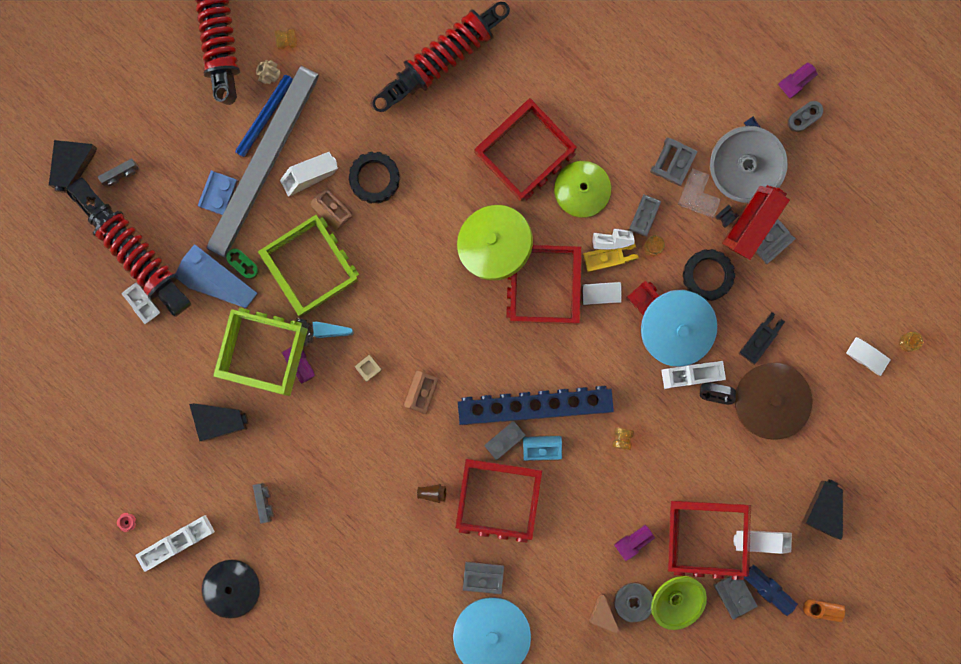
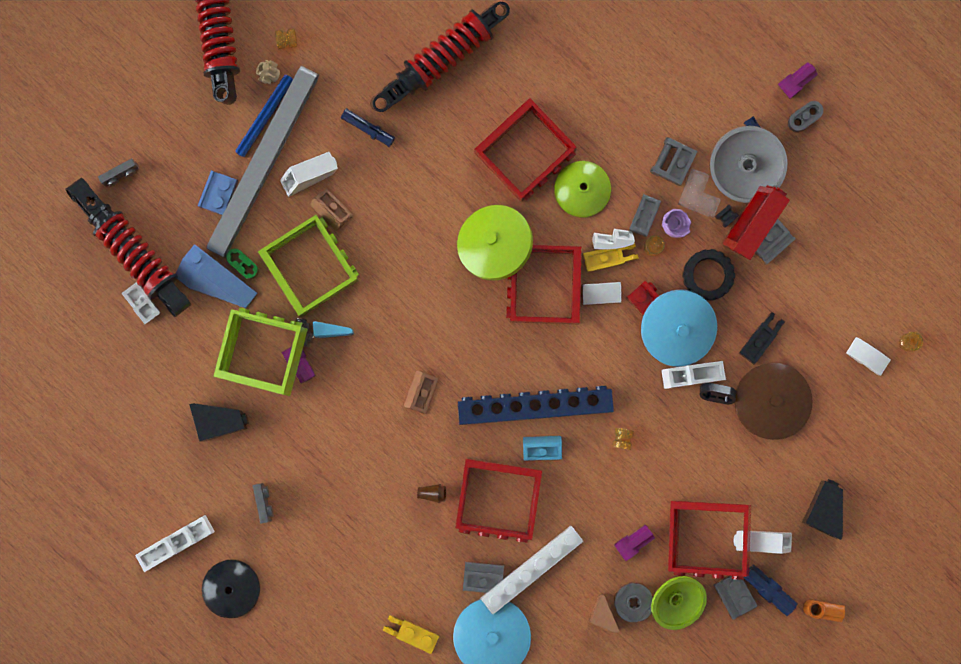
black slope [49,140,97,193] -> none
coral plate [117,513,136,532] -> none
black tyre [349,152,400,204] -> none
tan plate [355,355,381,382] -> none
flat silver plate [484,421,526,460] -> none
none -> dark blue pin [341,108,395,147]
none -> yellow hinge [383,615,439,654]
none -> white plate [480,526,583,614]
none -> lavender hair [662,209,691,238]

